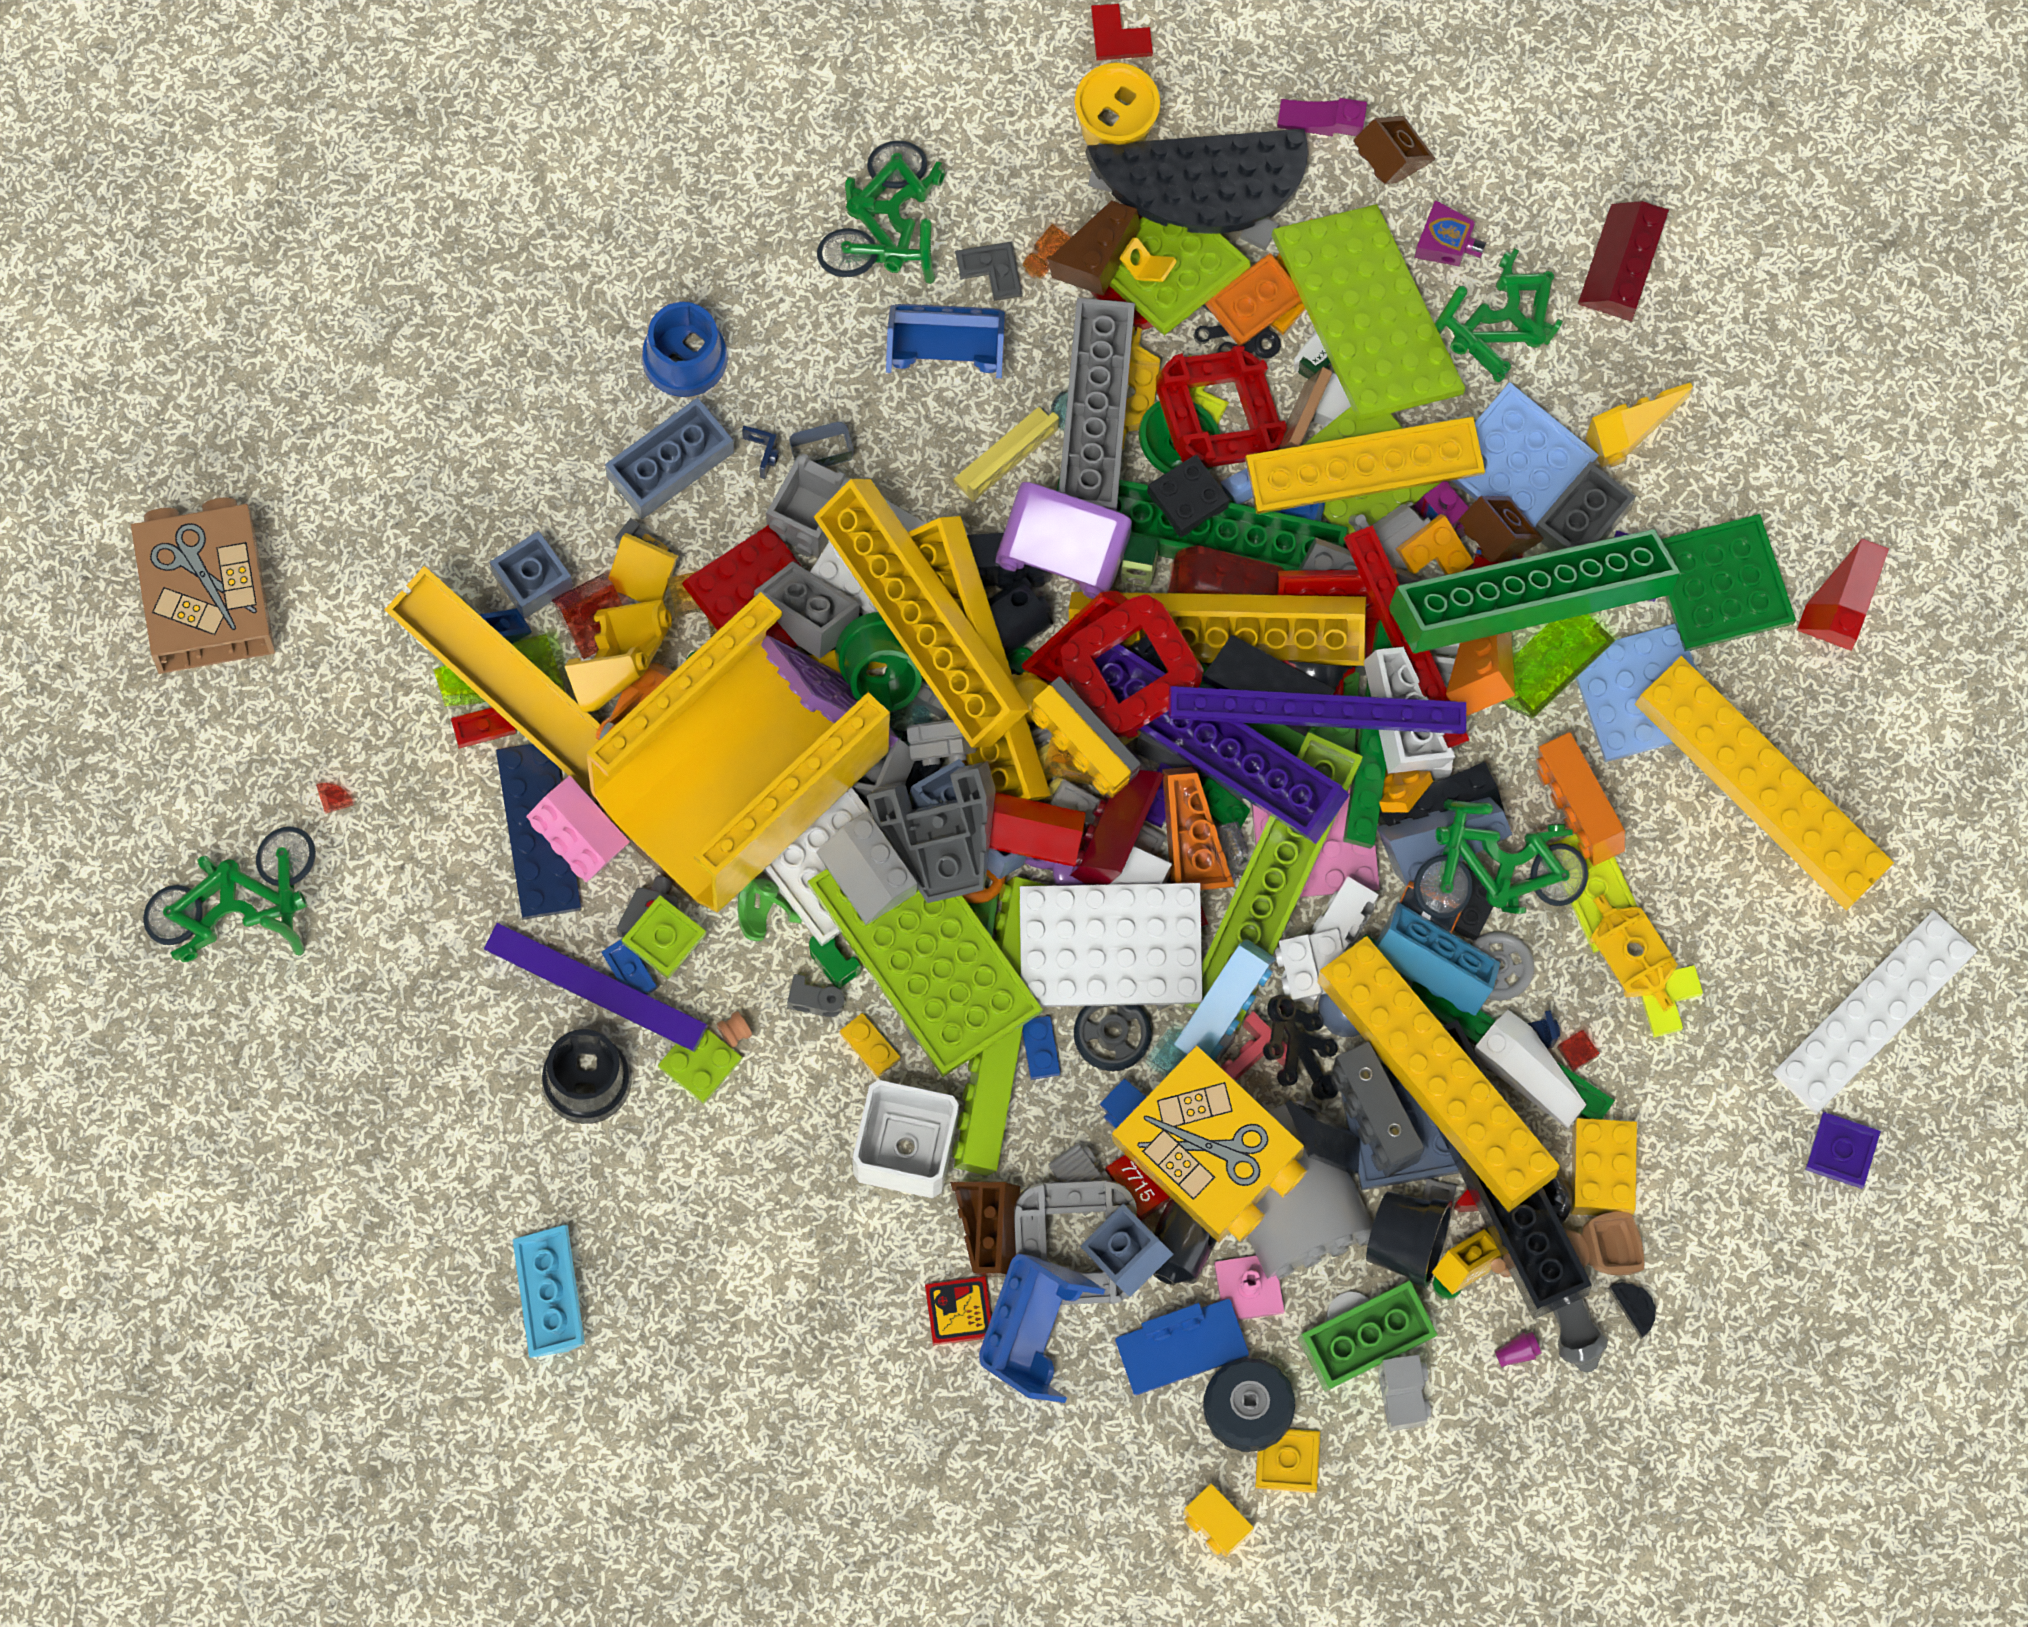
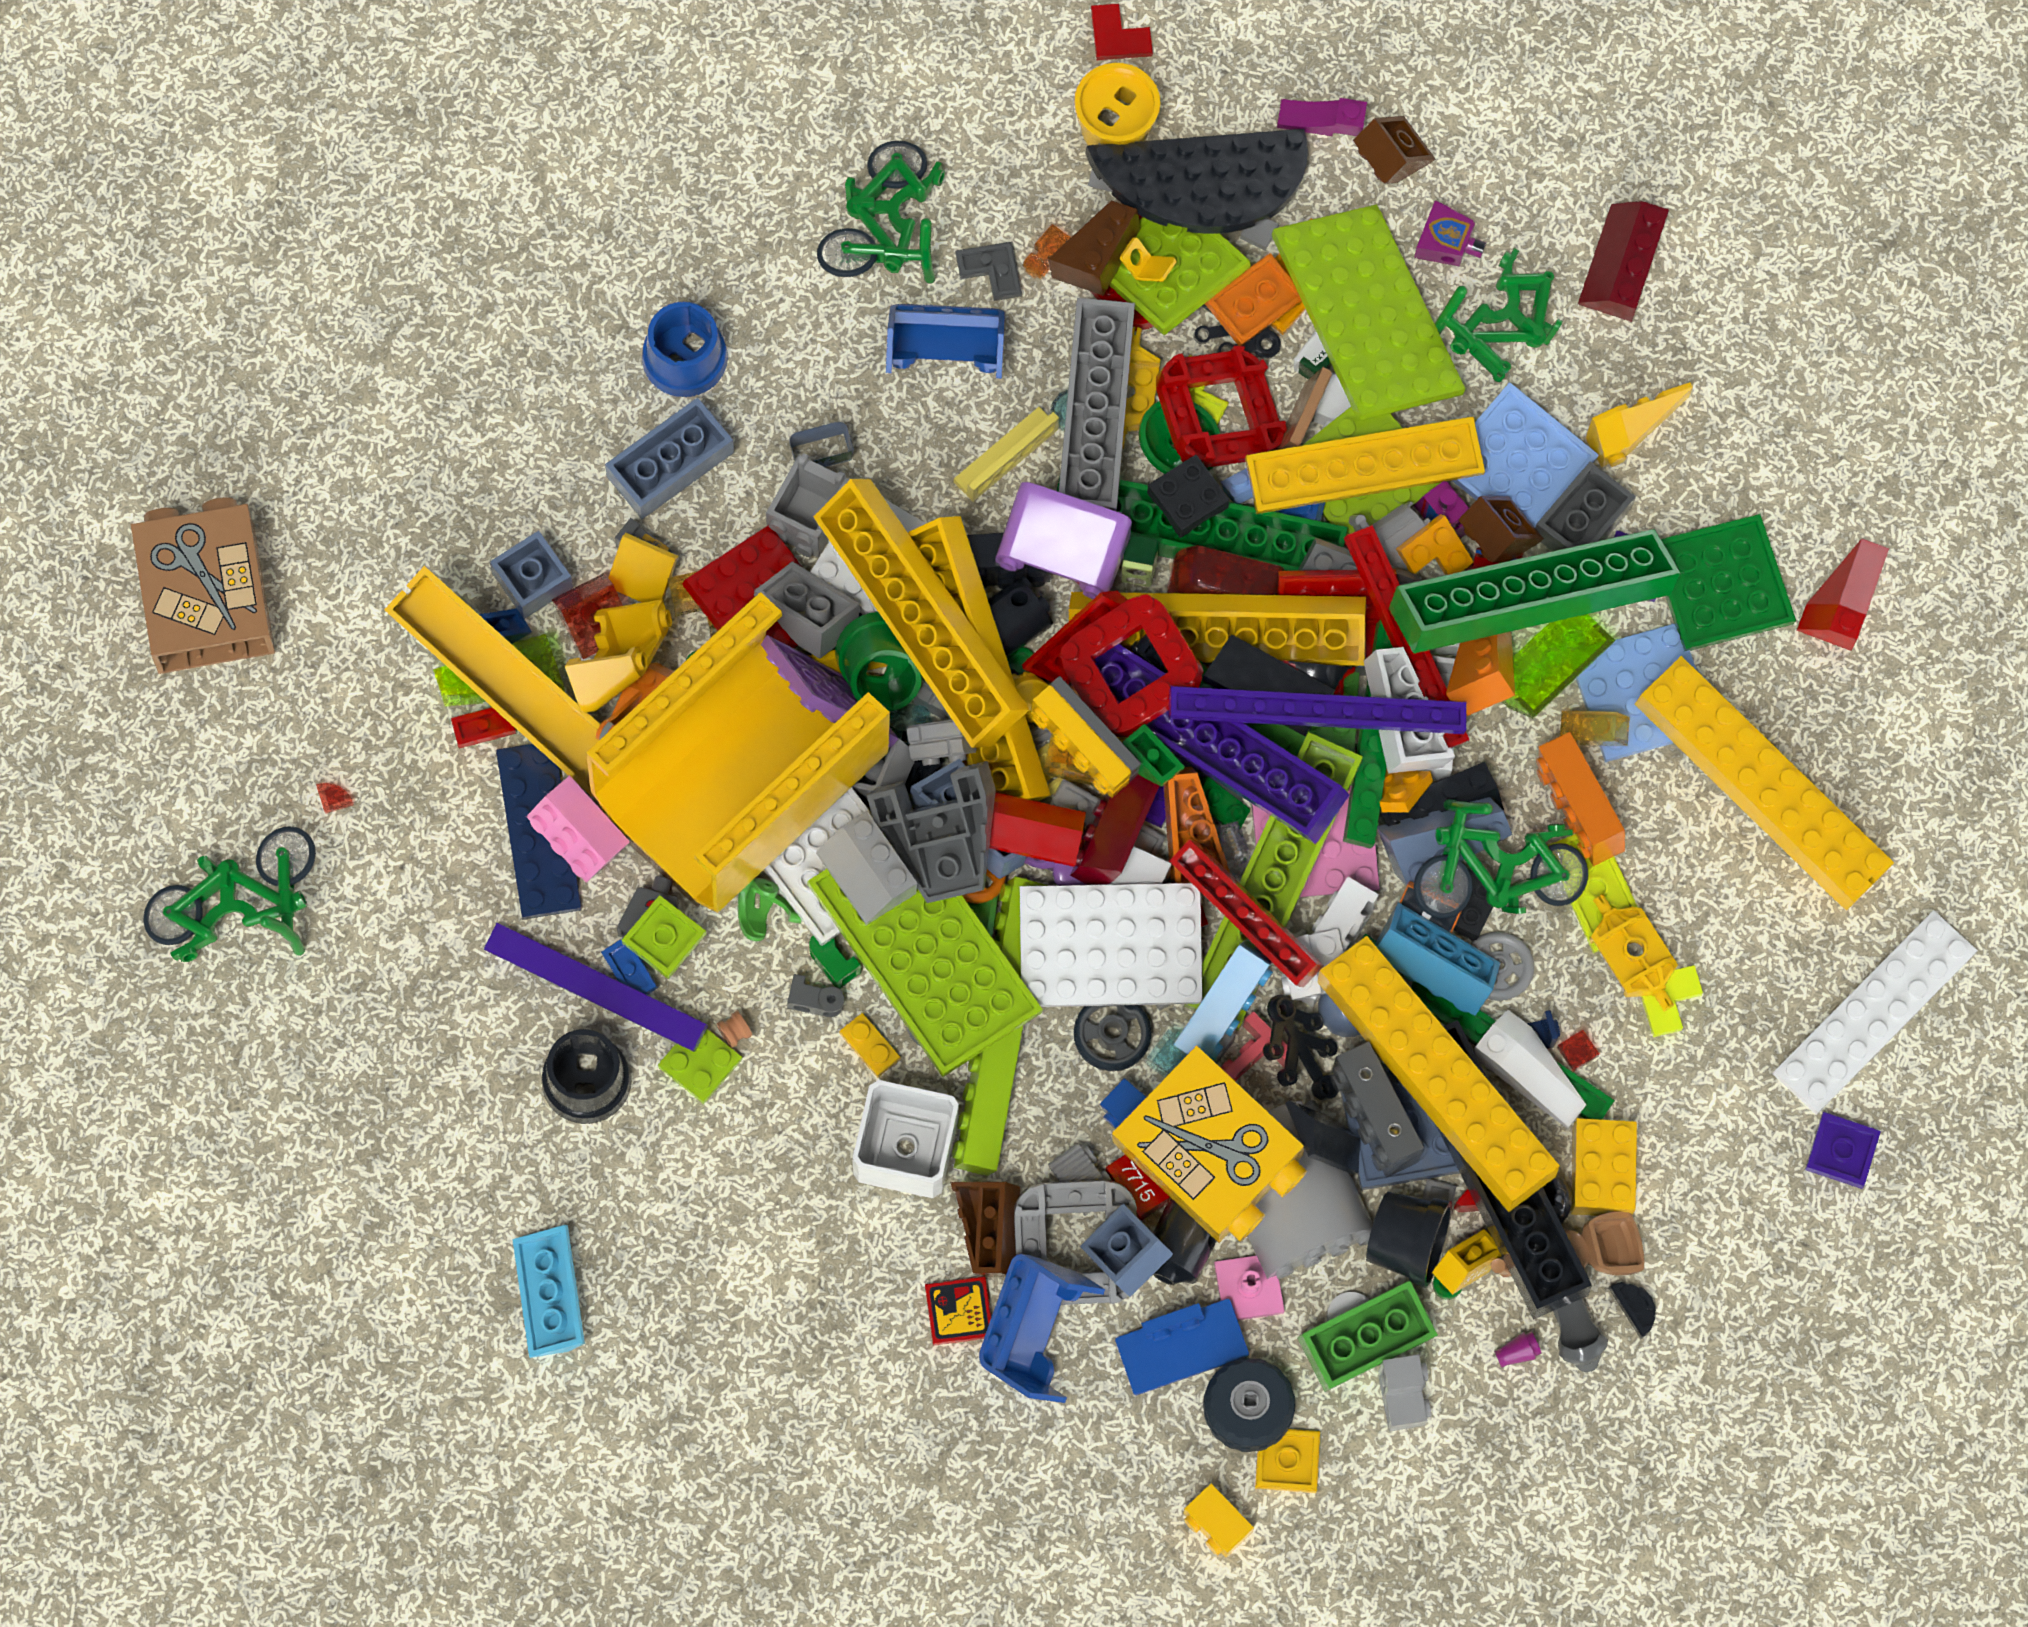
dark blue bracket [742,426,779,479] -> none
blue plate [1022,1016,1060,1080] -> none
none -> green slope [1122,724,1185,787]
none -> red brick [1169,839,1324,988]
none -> clear yellow brick [1560,711,1630,746]

